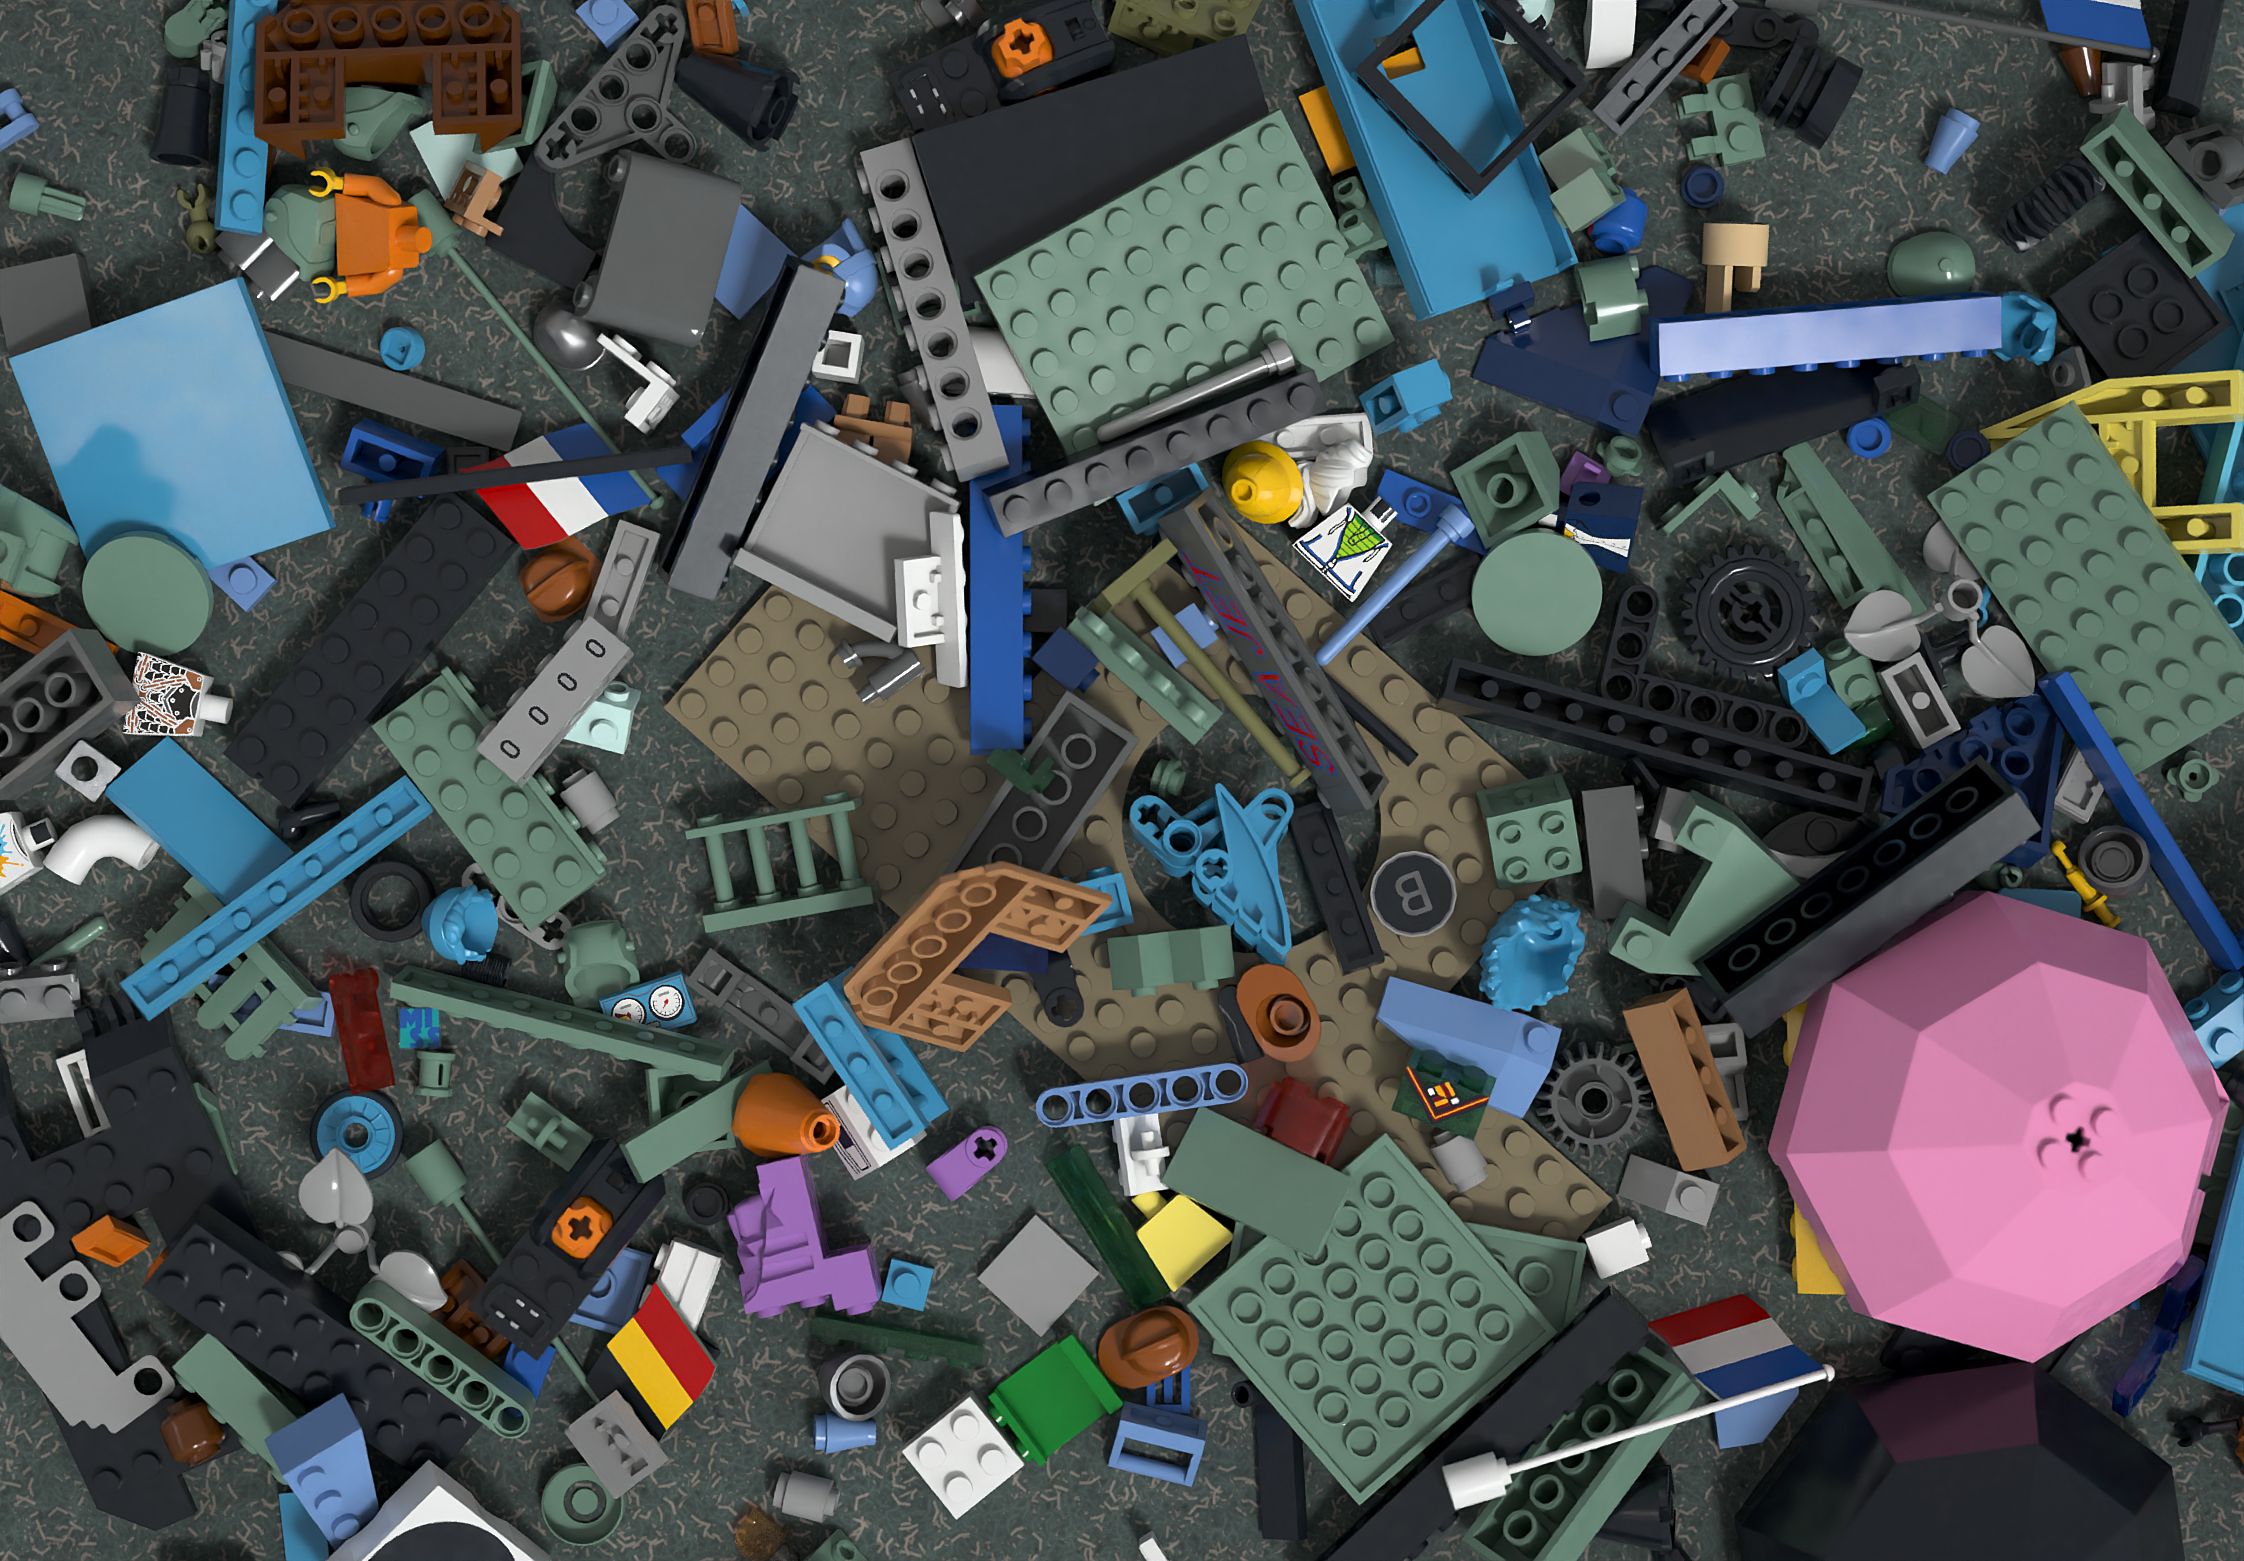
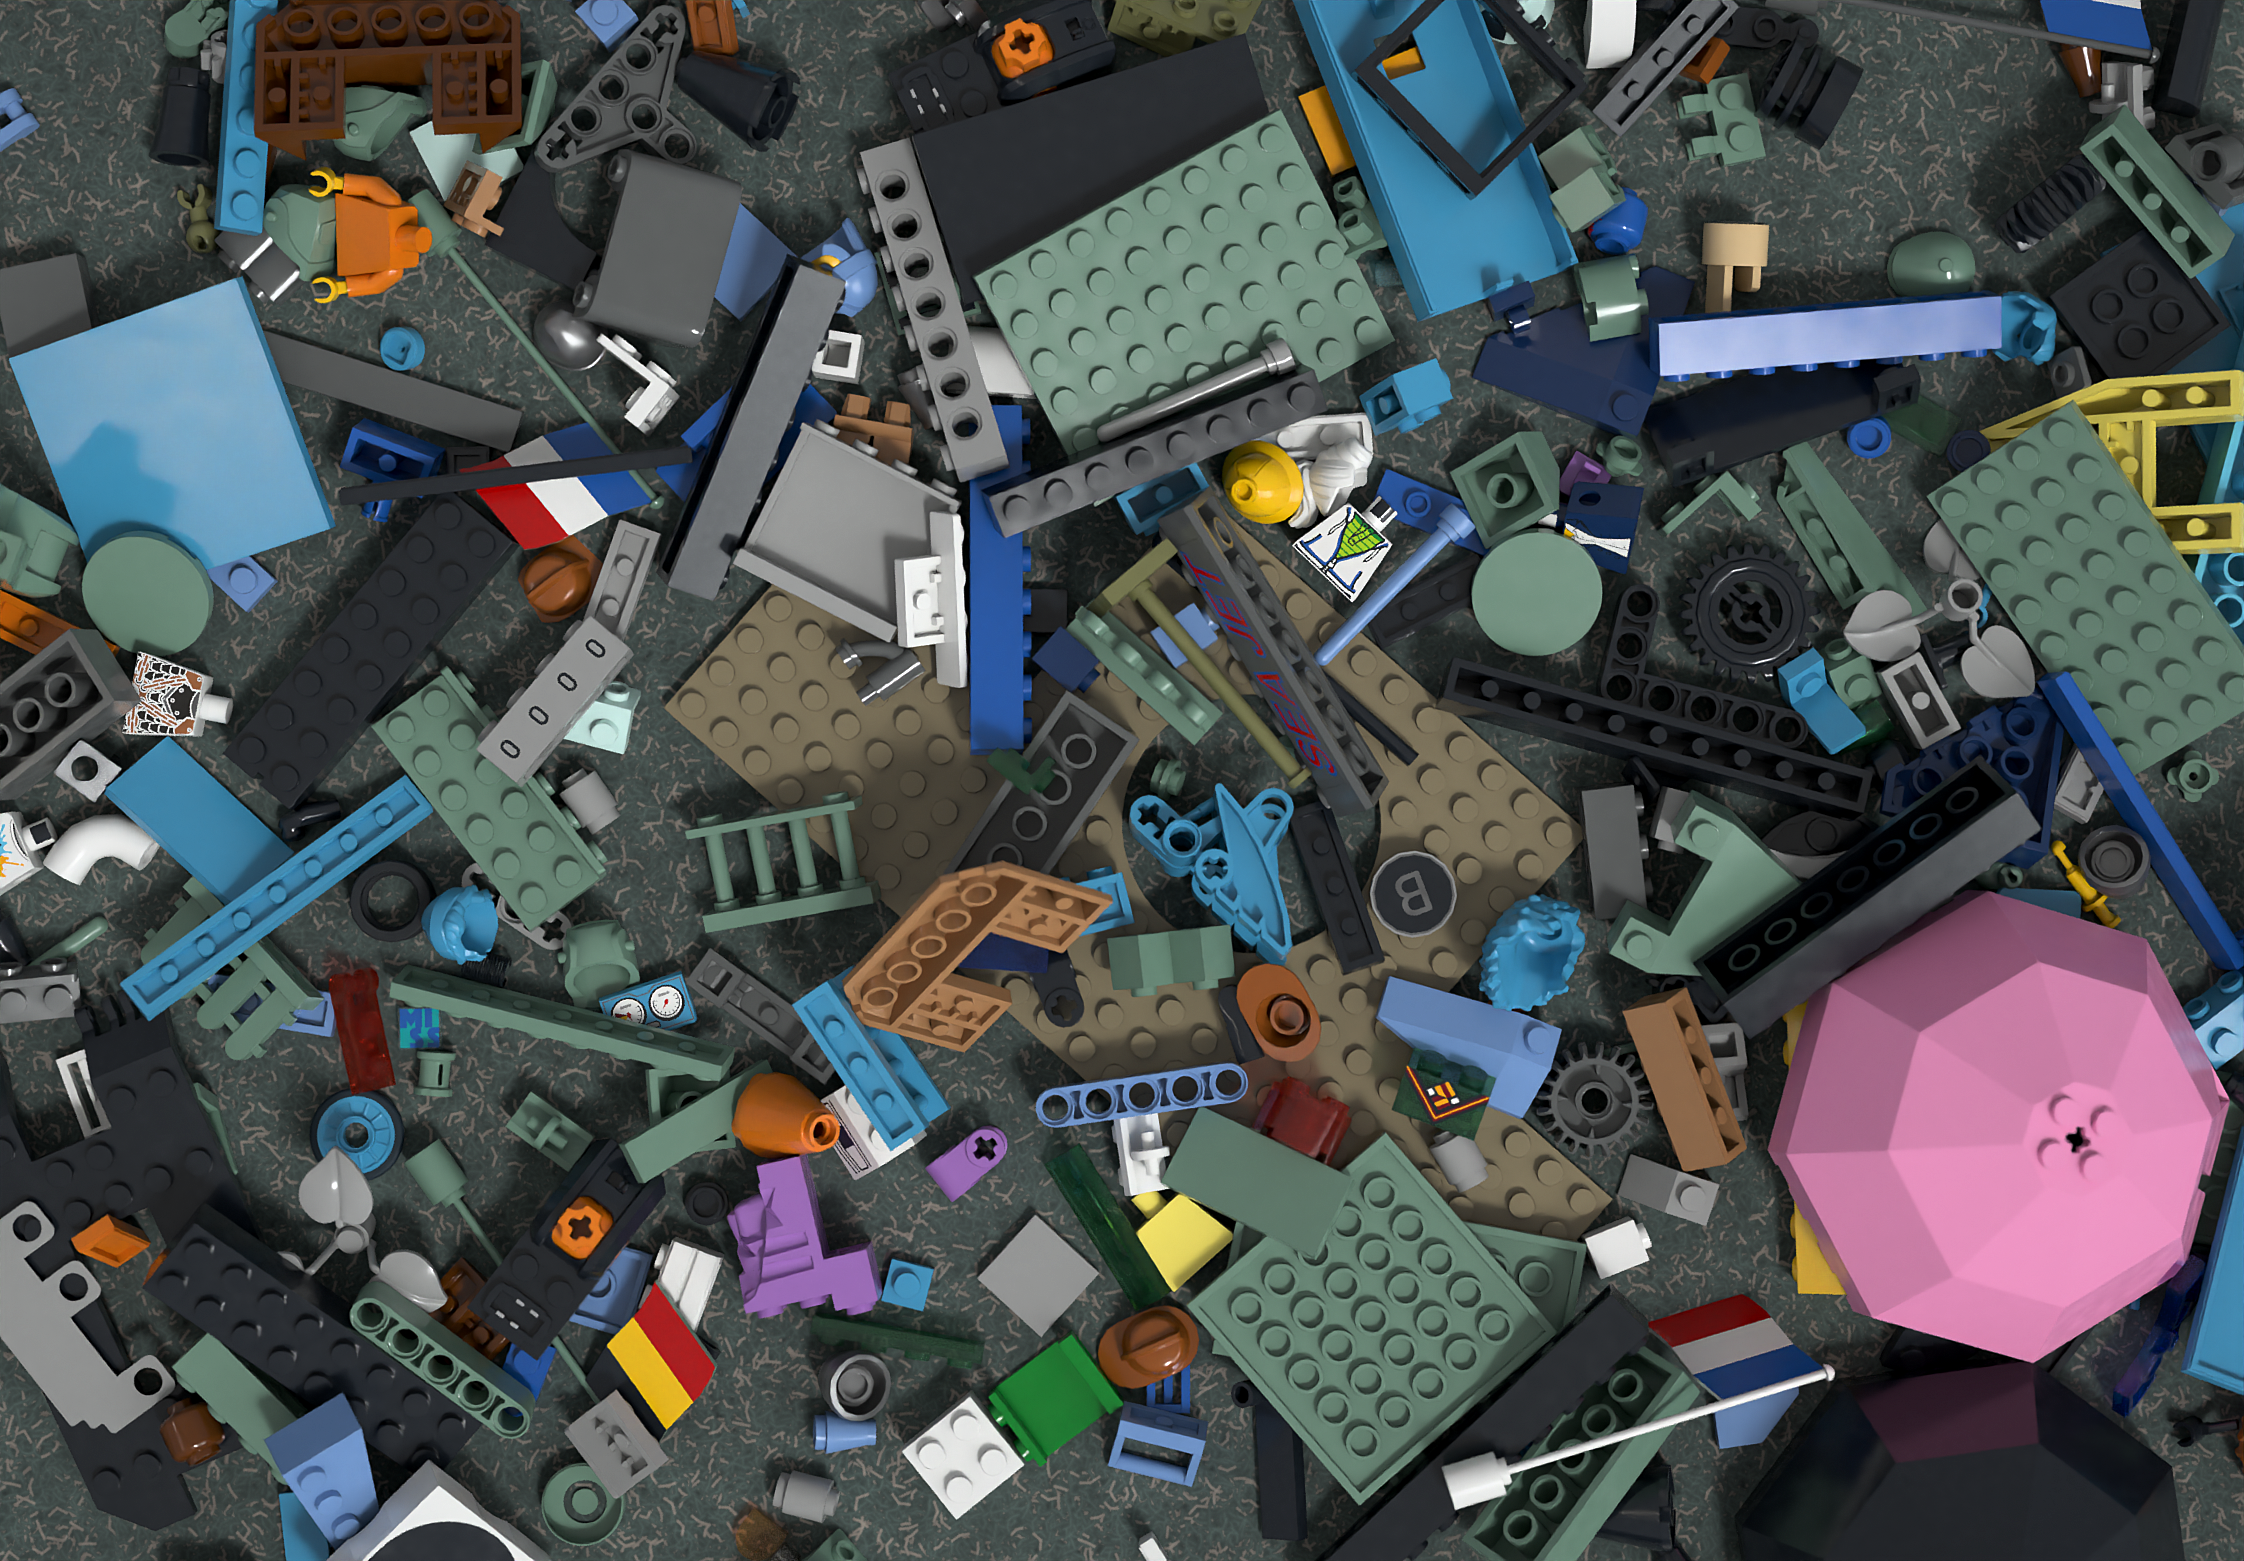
sand green piece [9,171,86,221] -> none
sand green bracket [1476,773,1582,890] -> none
dark blue plate [1680,165,1724,209] -> none
medium blue cone [1923,107,1980,176] -> none

